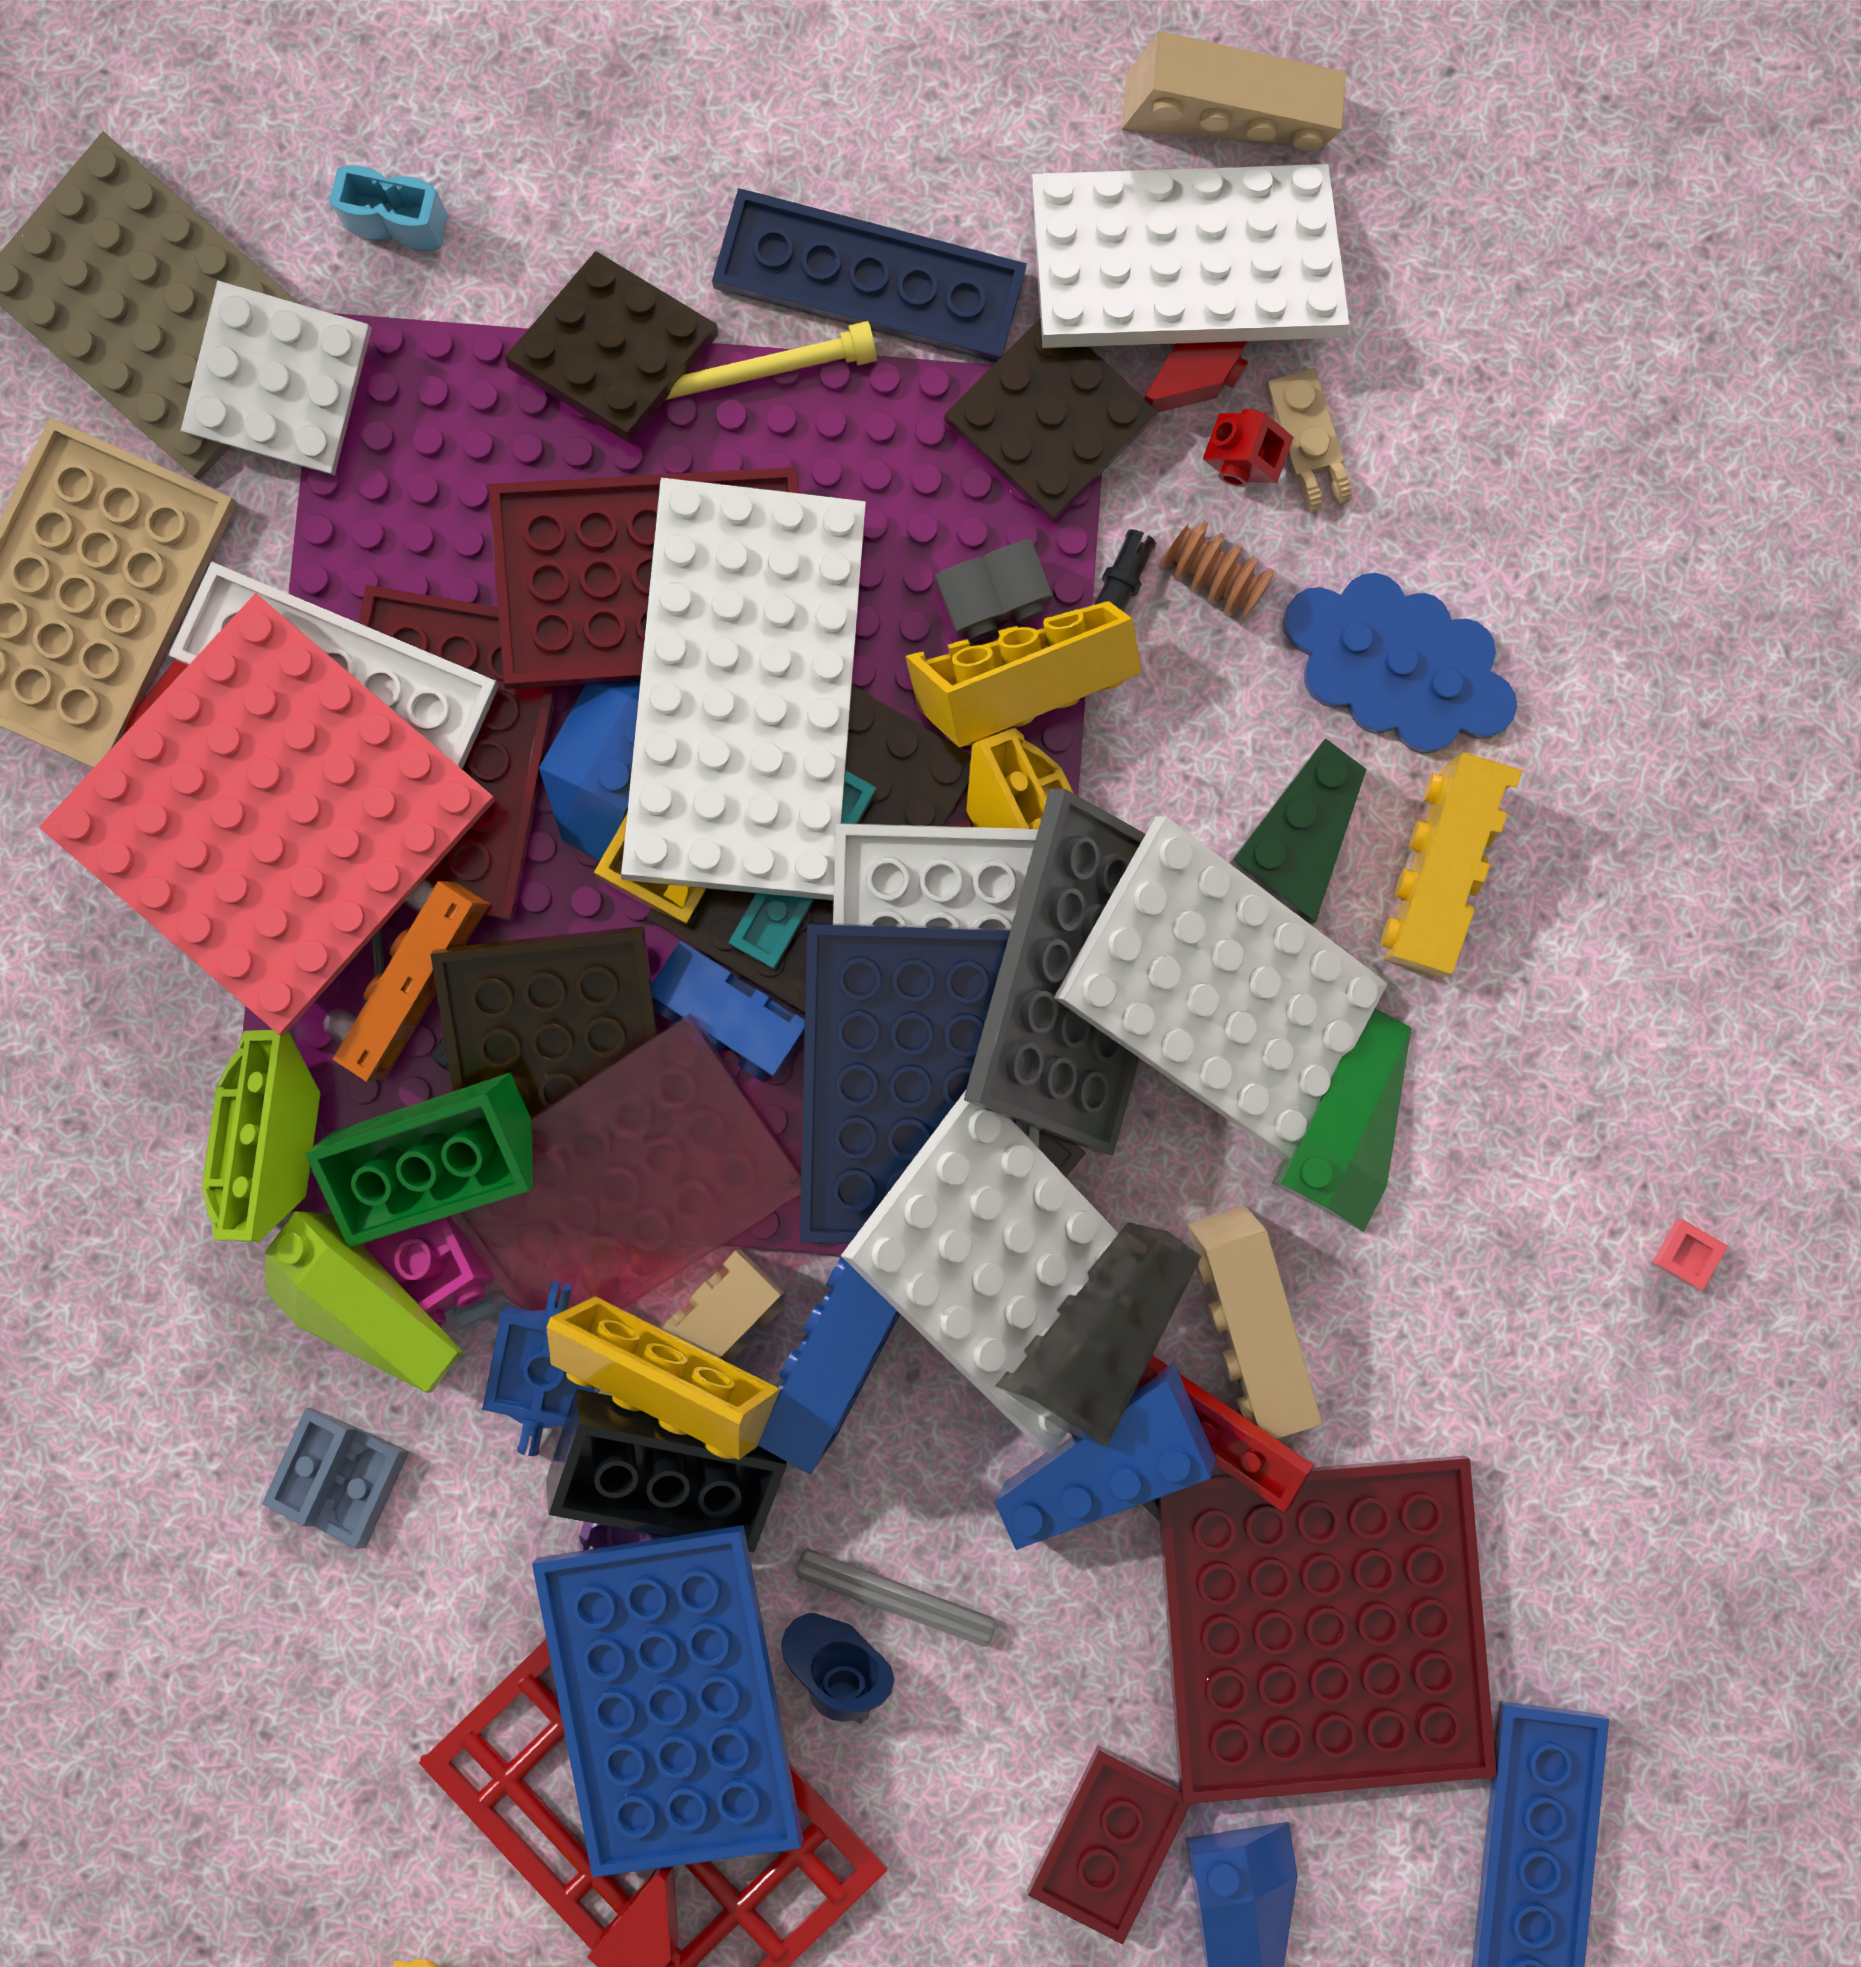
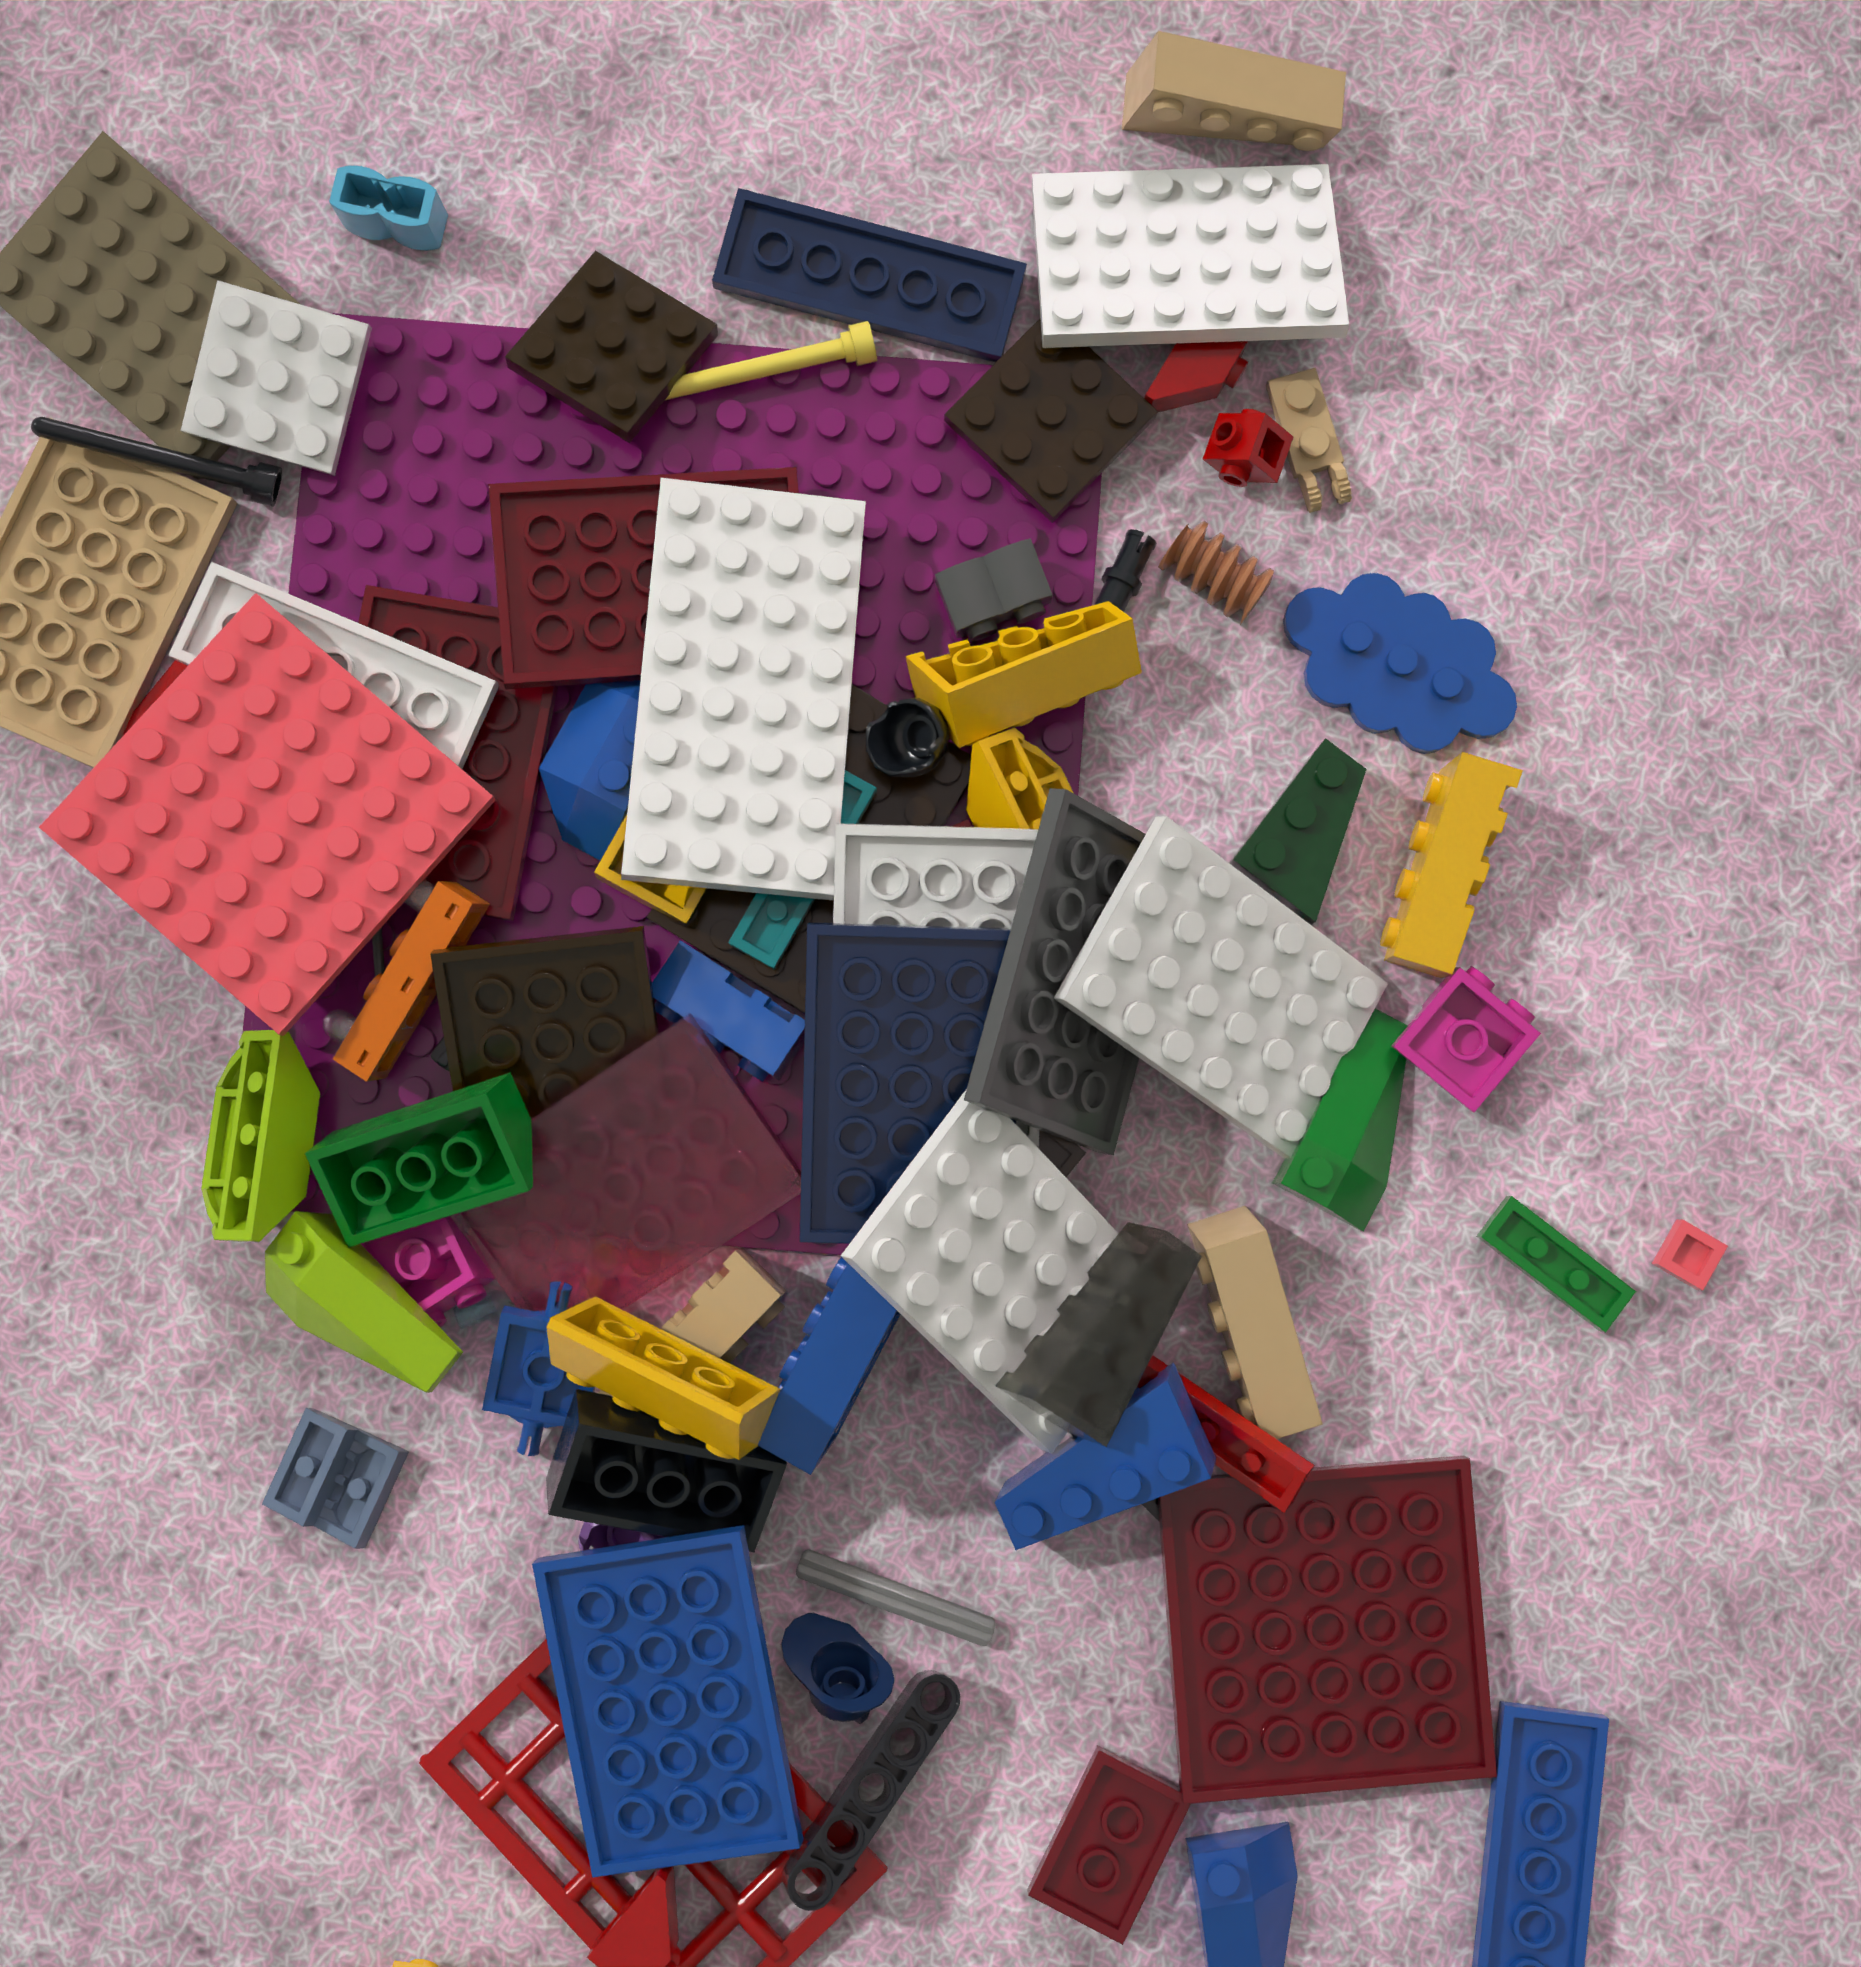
none -> black piece [31,417,282,507]
none -> black beam [782,1670,960,1911]
none -> black hair [866,698,949,778]
none -> dark pink plate [1391,966,1541,1113]
none -> green plate [1476,1196,1636,1333]

